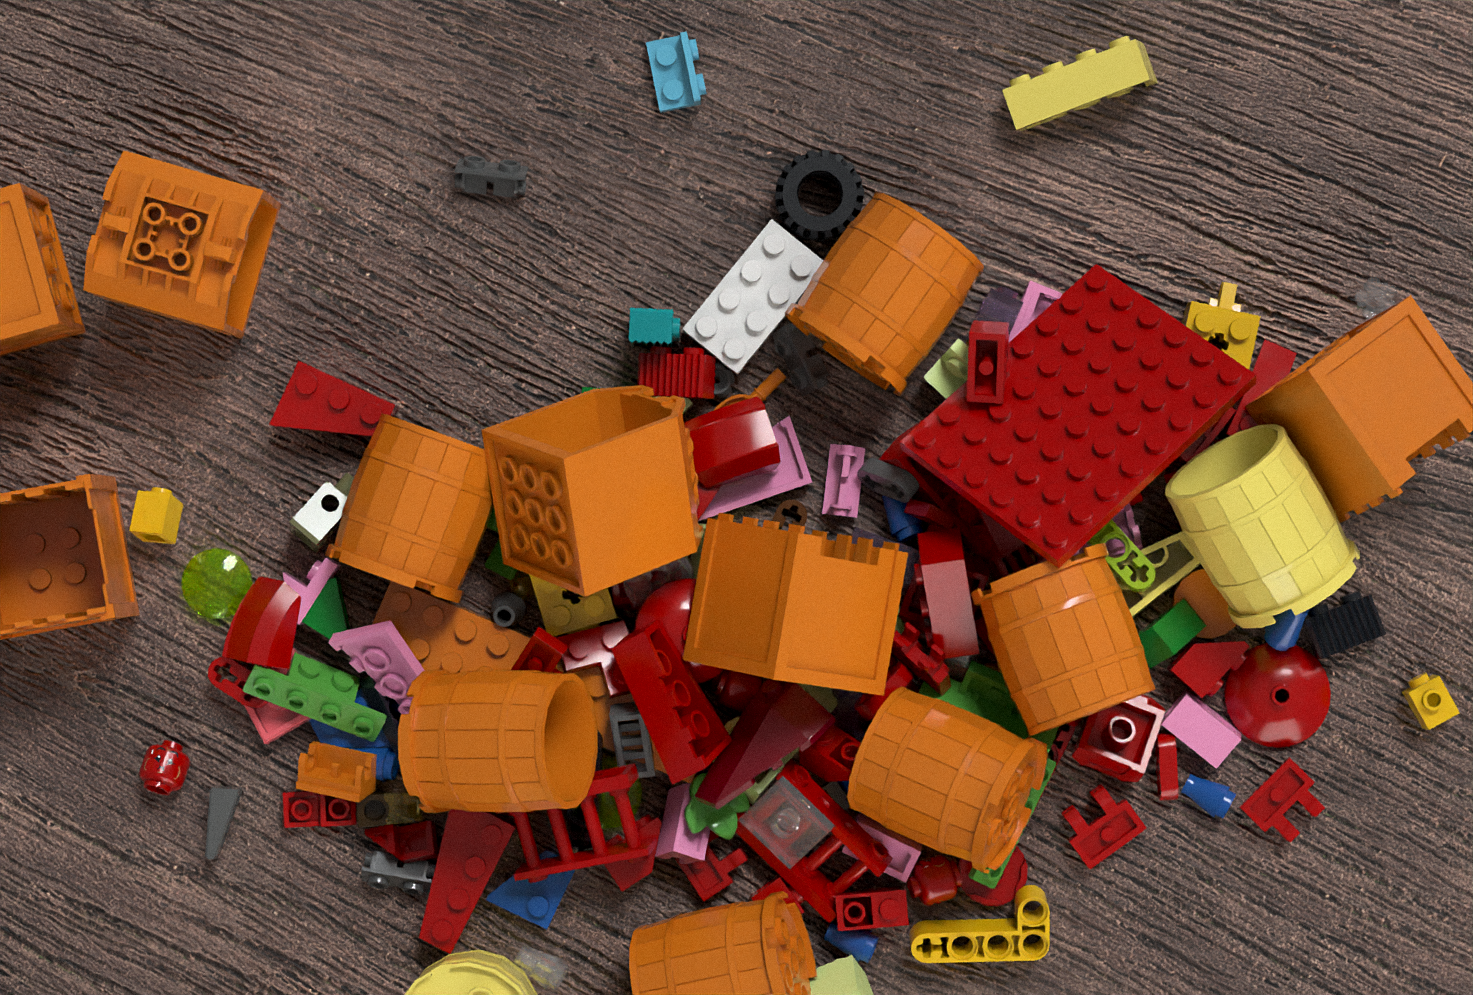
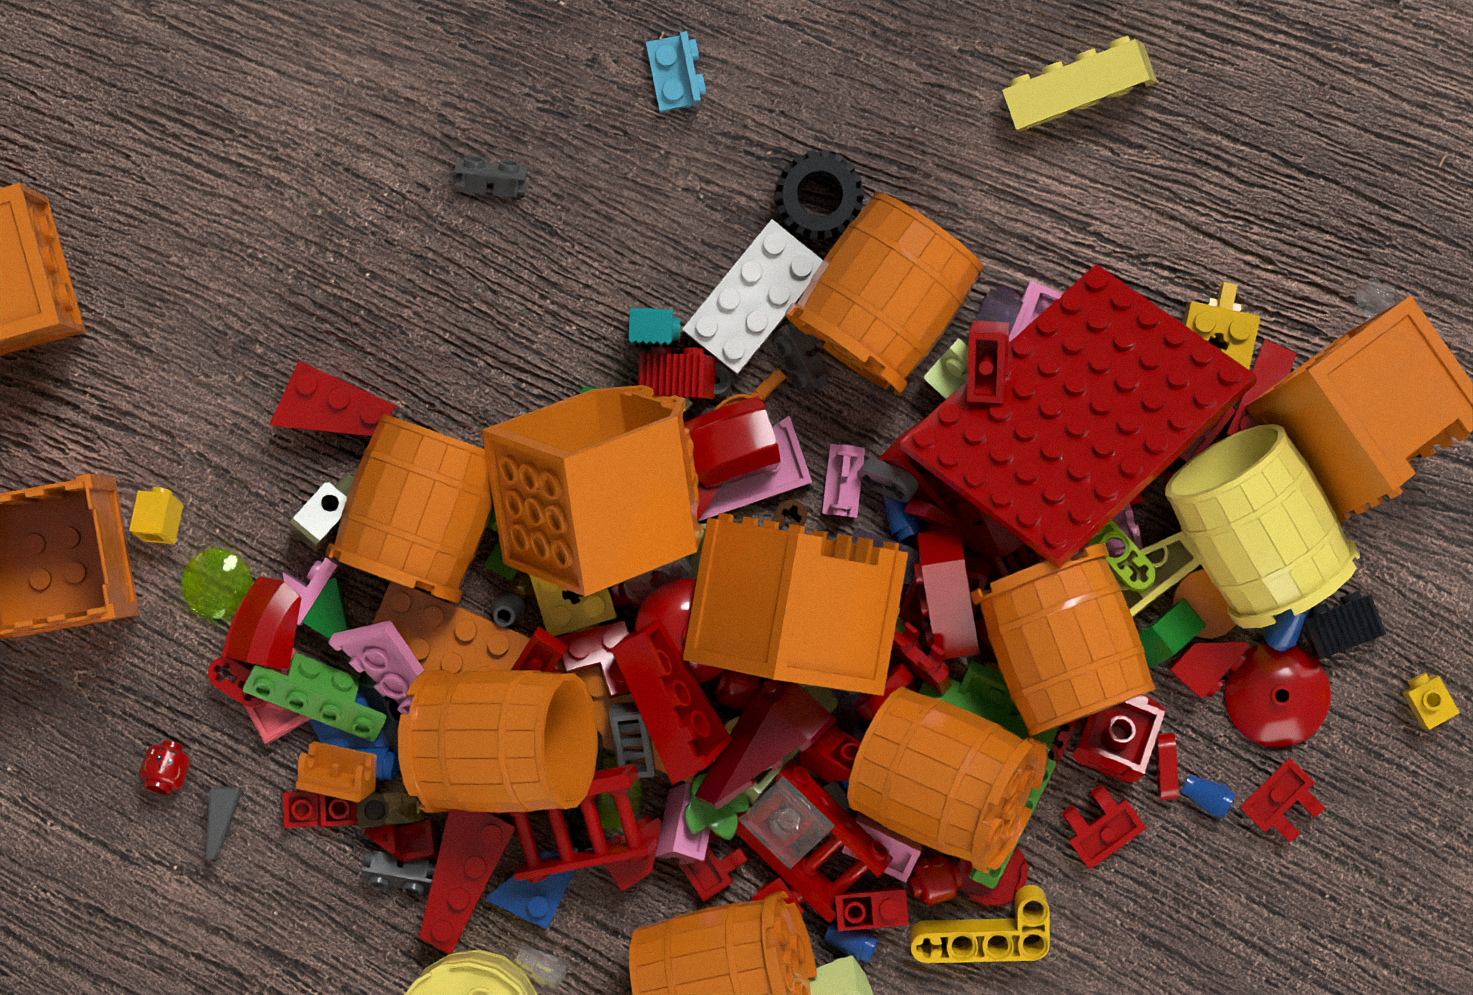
orange container [83,151,281,339] -> none
bright pink hinge [1161,688,1241,769] -> none

